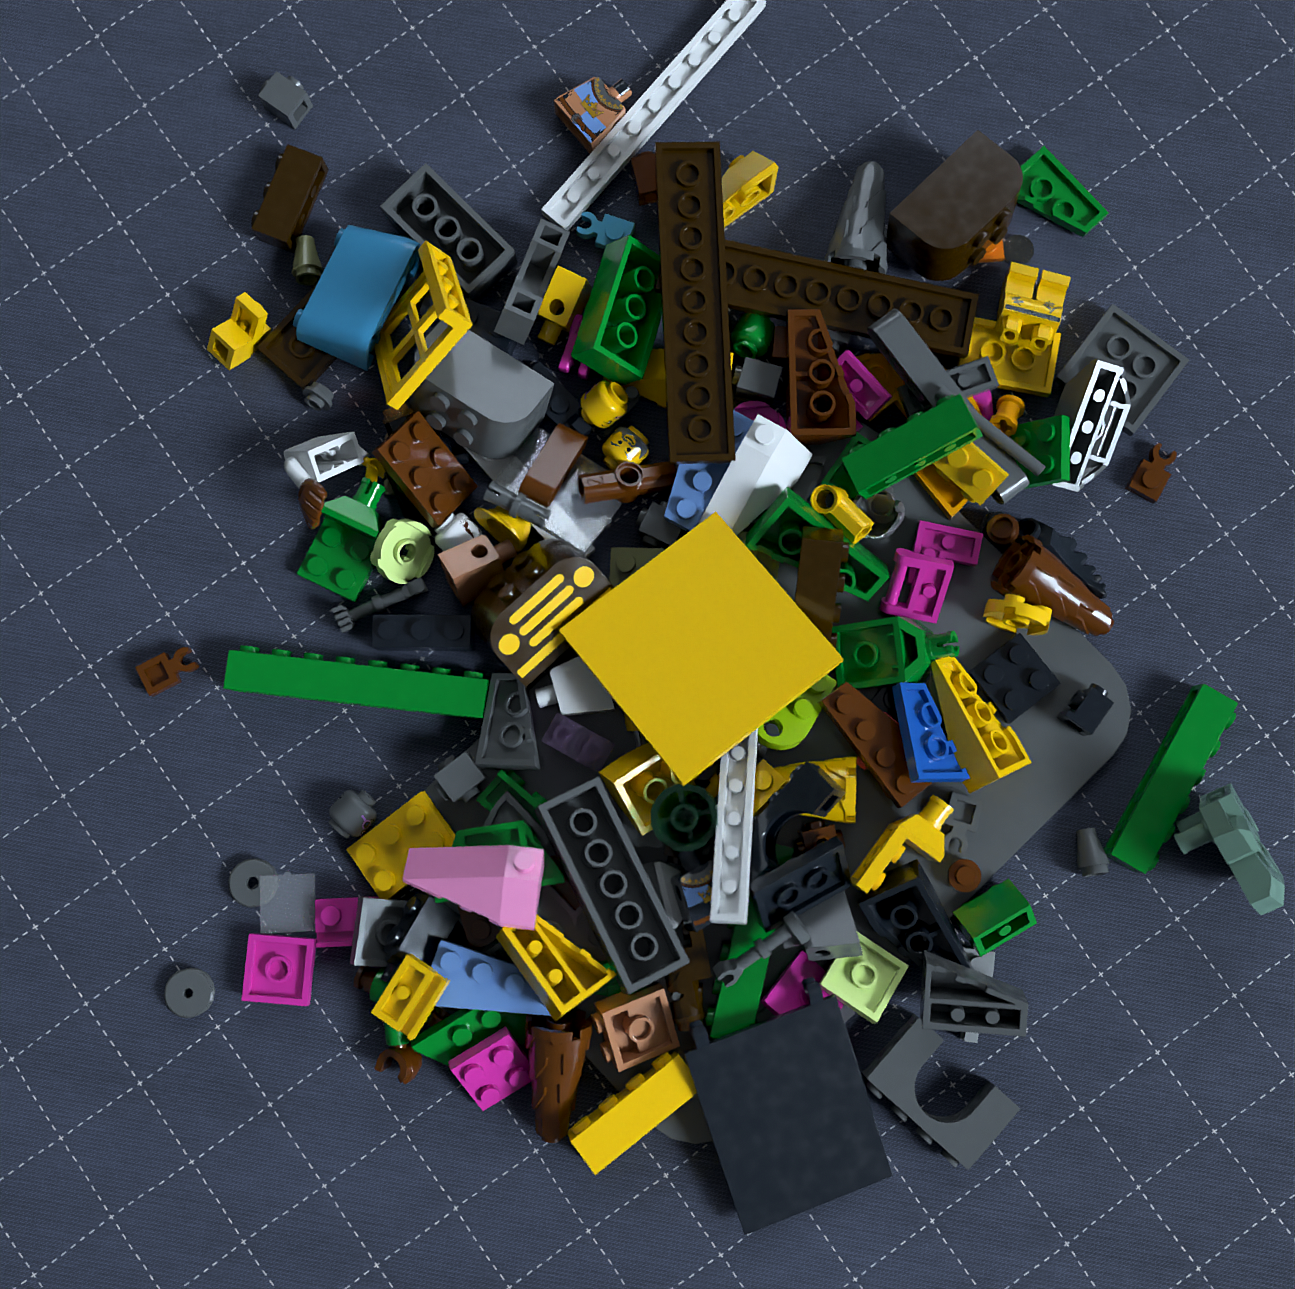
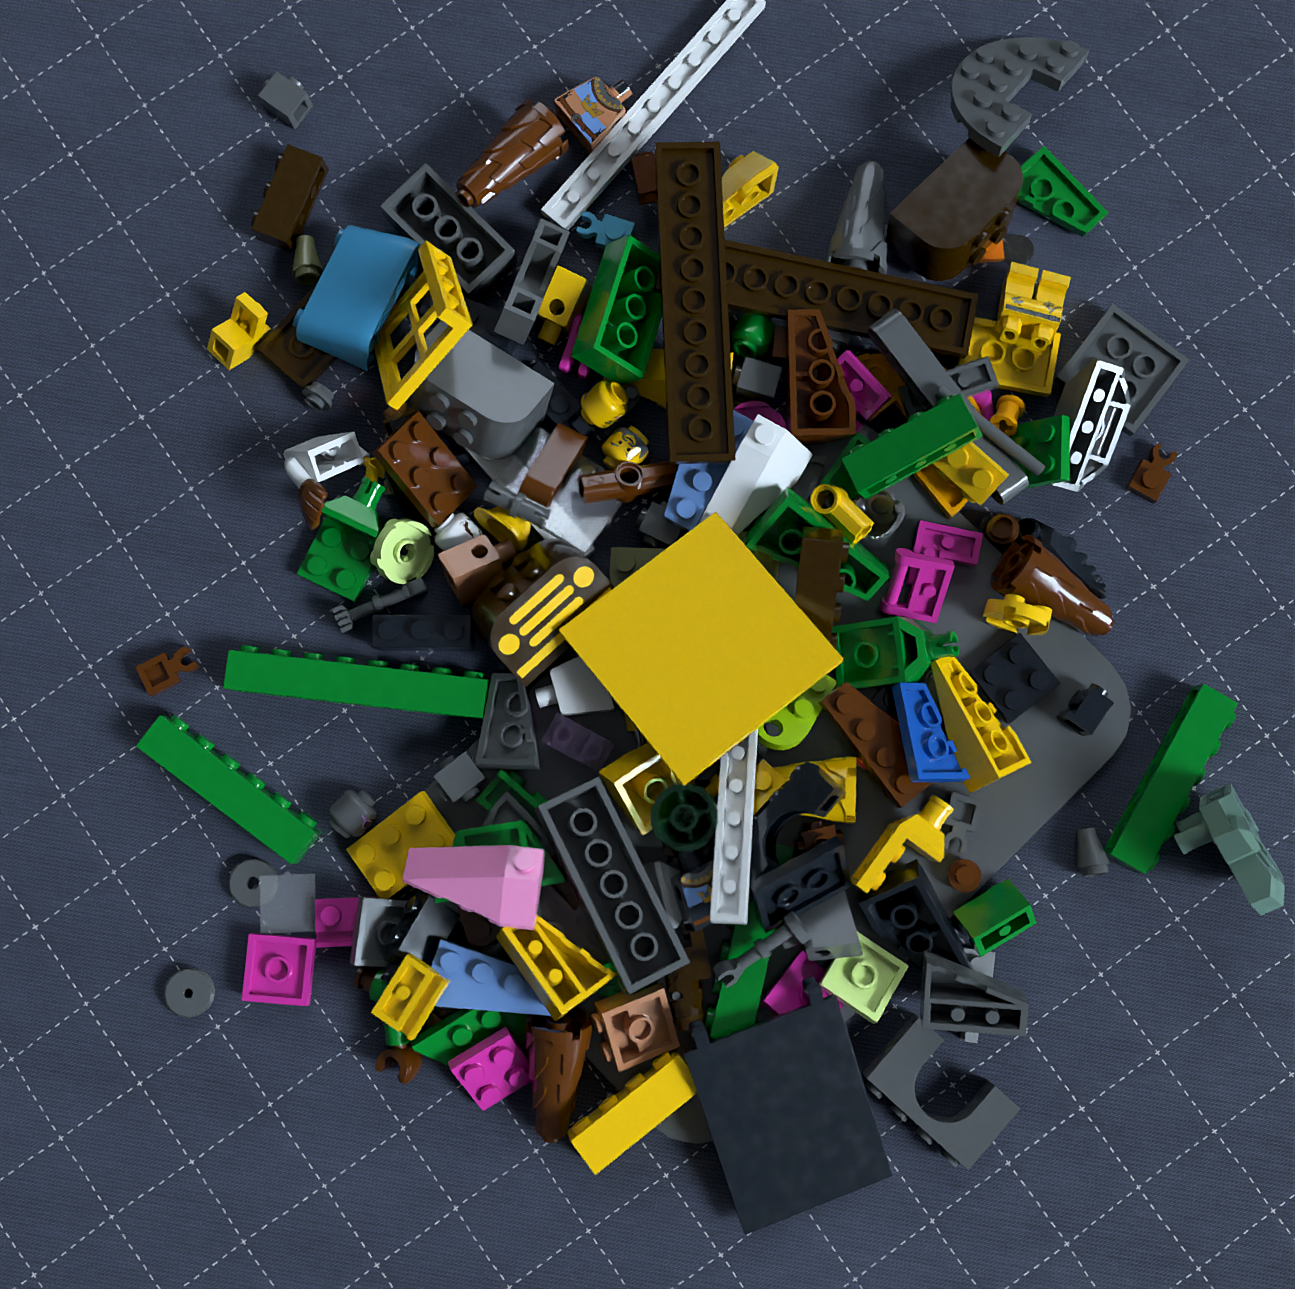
none -> green brick [136,714,322,864]
none -> reddish brown cone [455,99,568,208]
none -> dark grey plate [950,37,1090,157]

